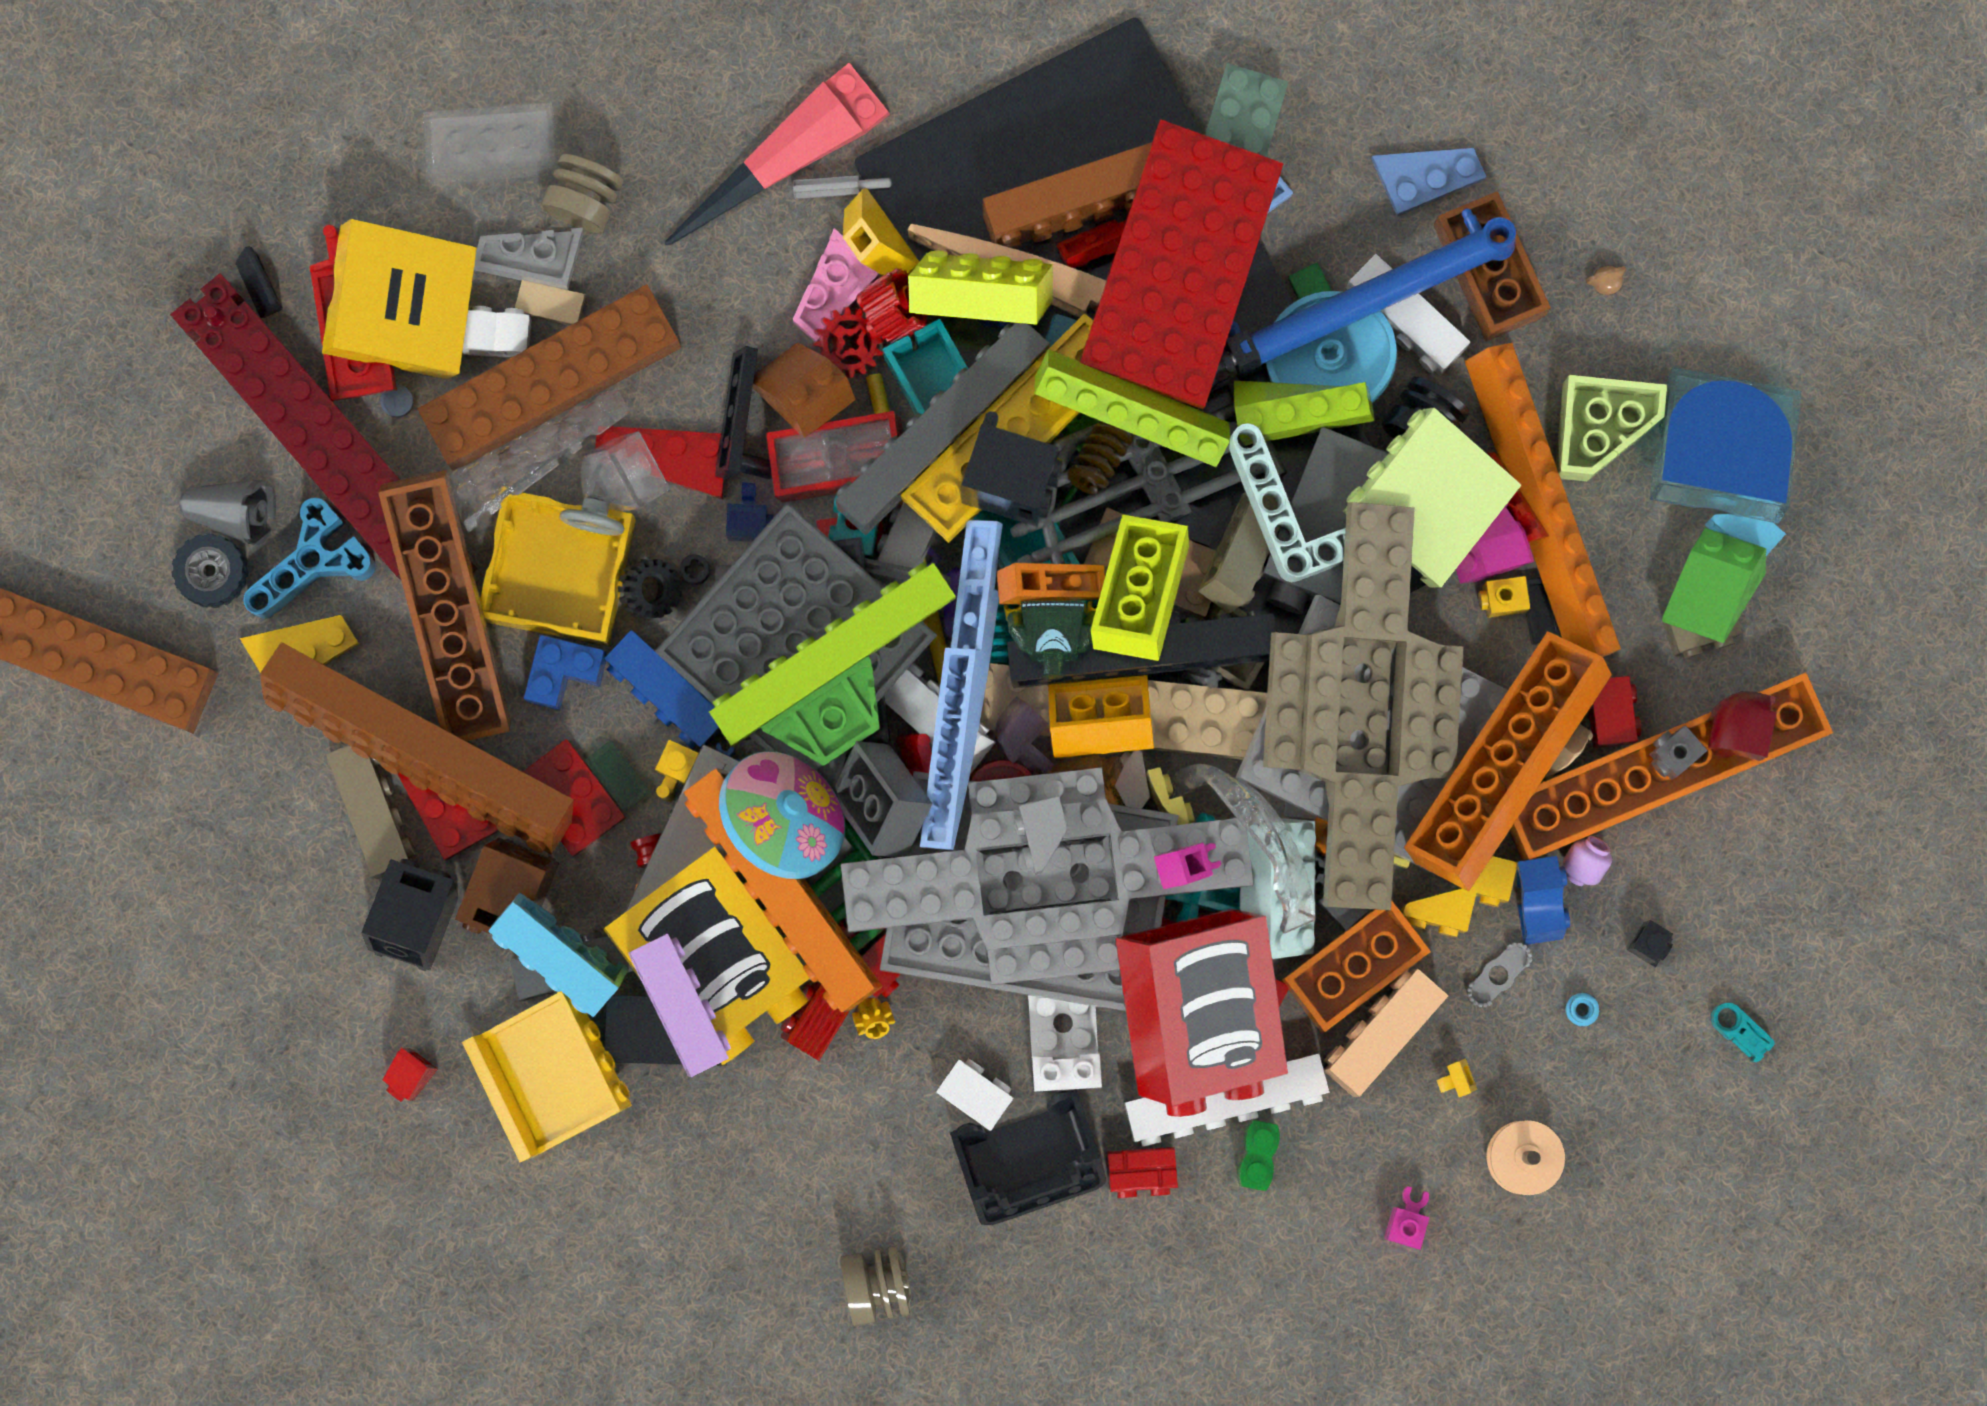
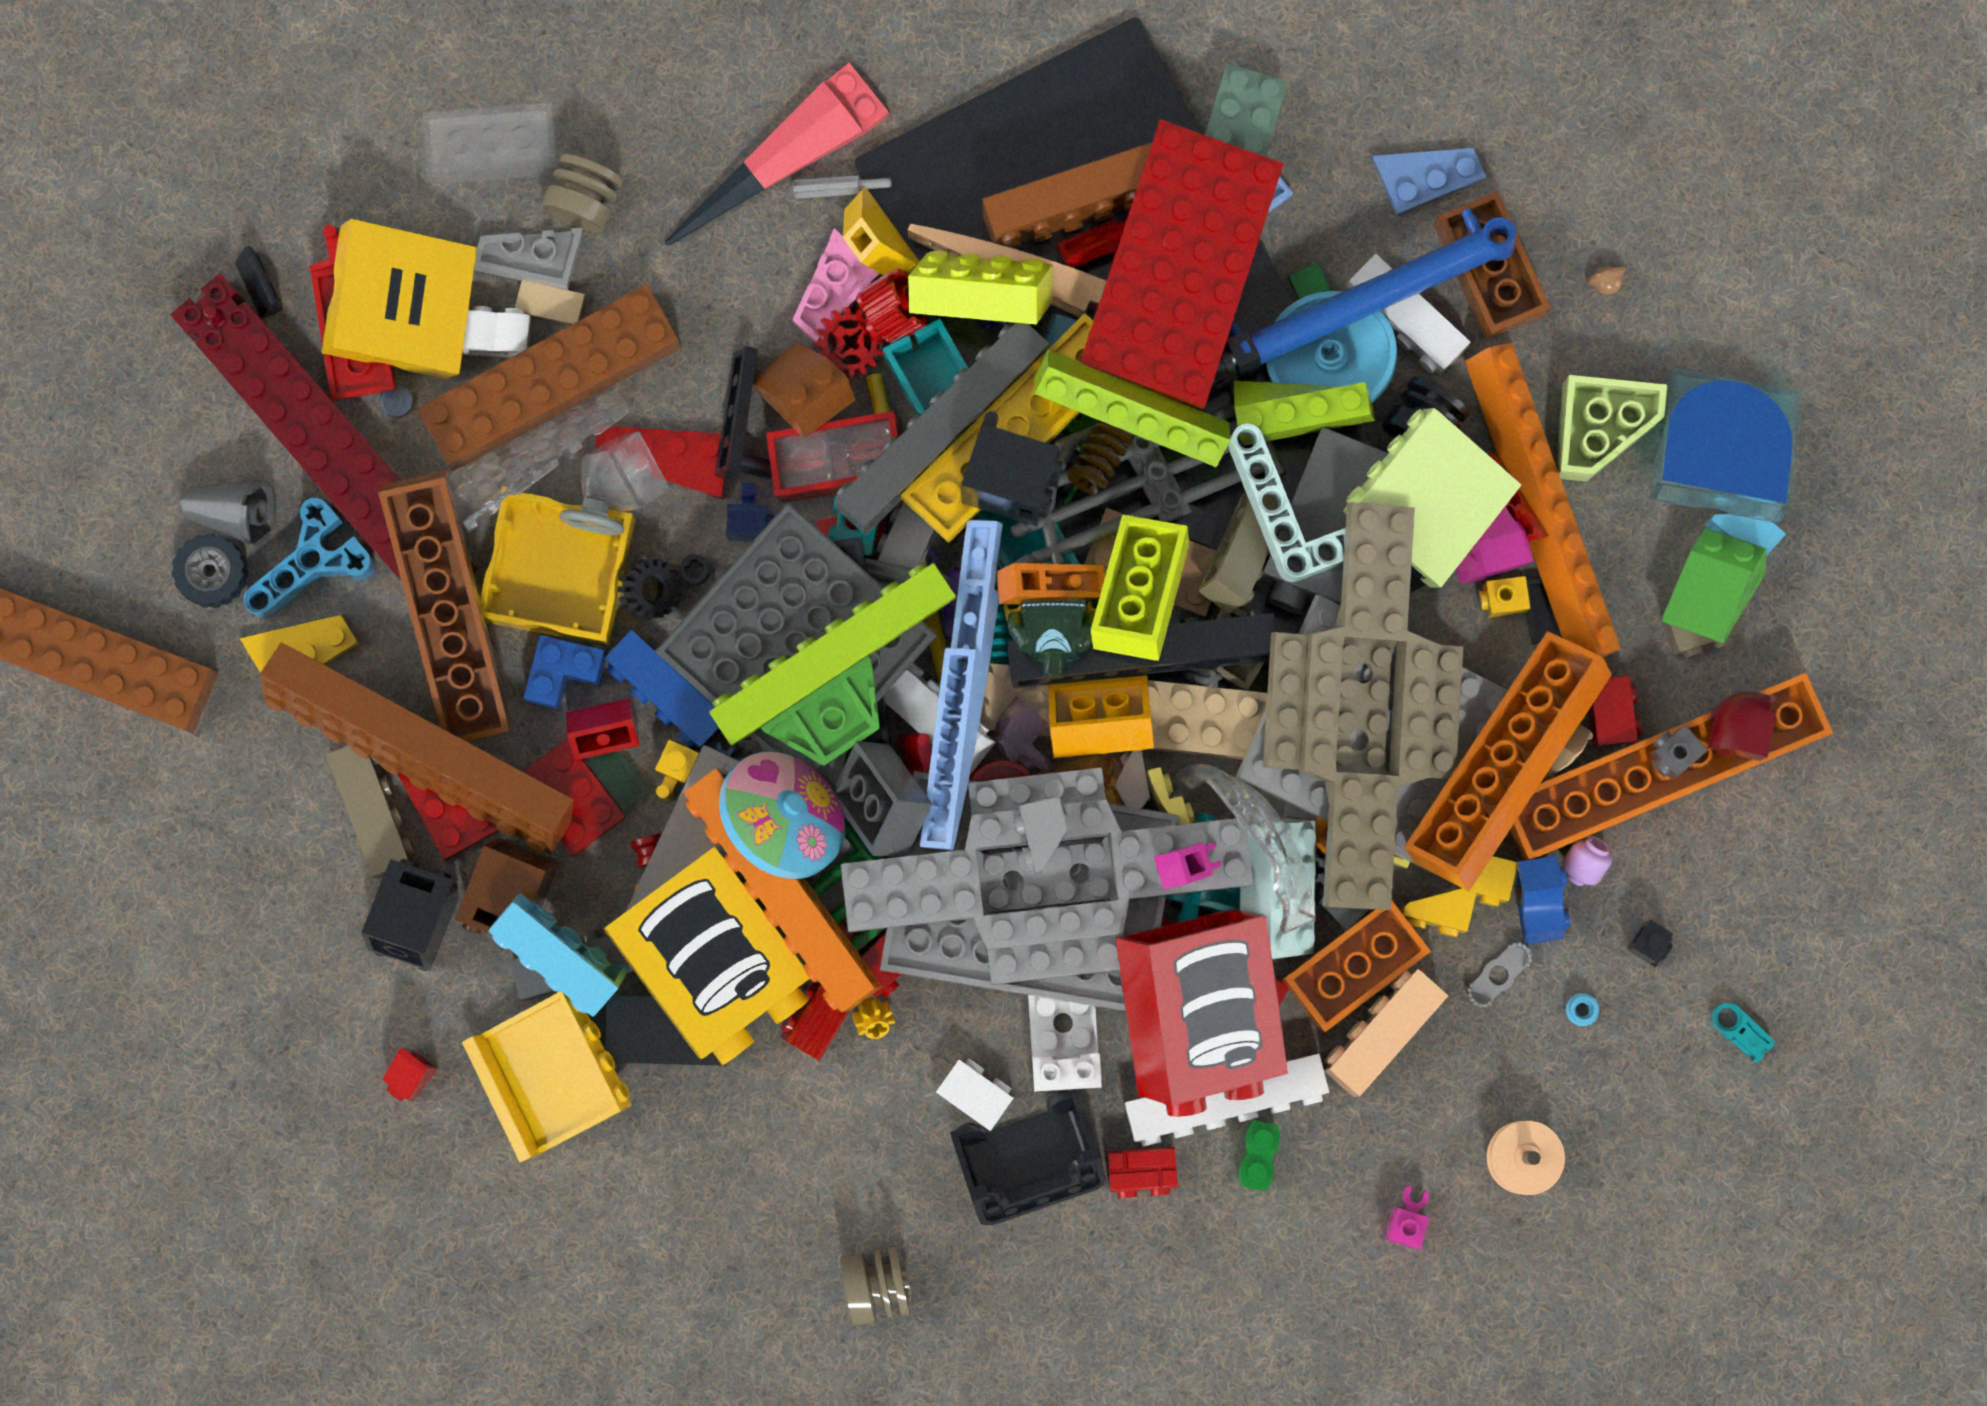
lavender brick [628,934,731,1077] -> none
yellow tile [1436,1058,1477,1097] -> none
none -> red brick [566,698,639,760]

